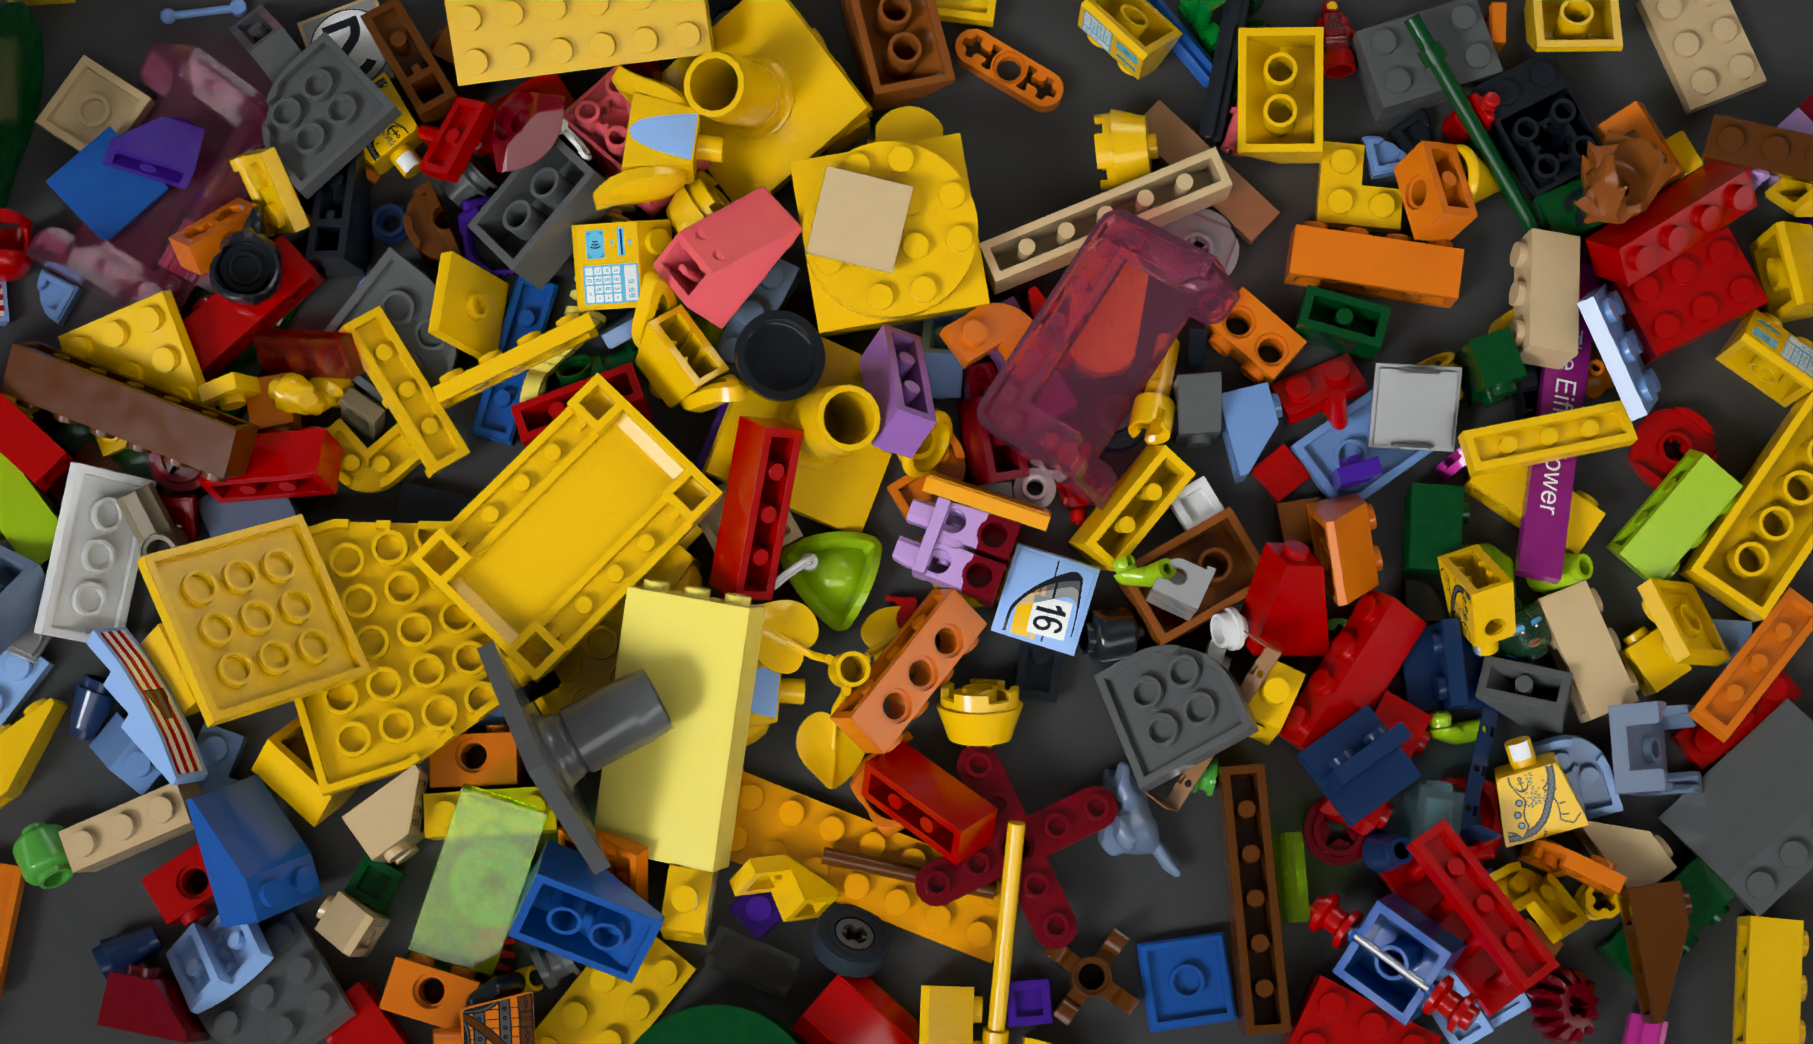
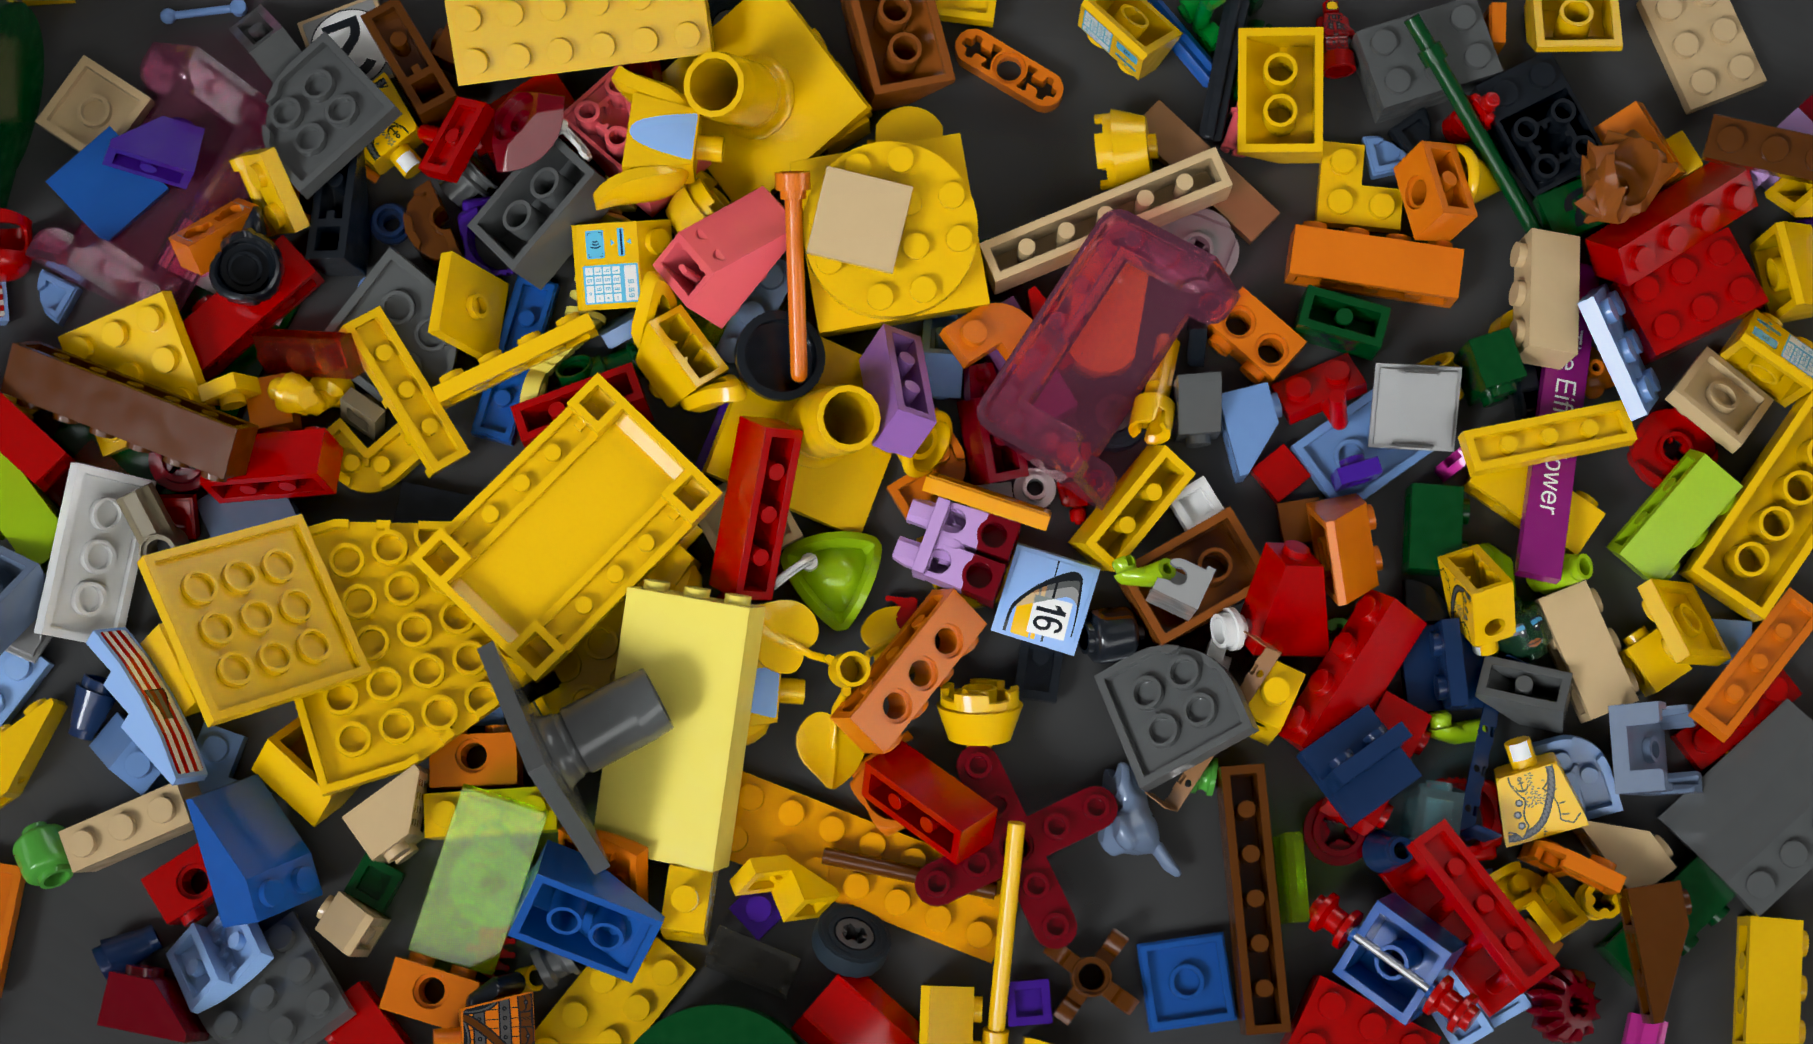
none -> orange piece [775,171,811,382]
none -> tan plate [1665,346,1774,454]

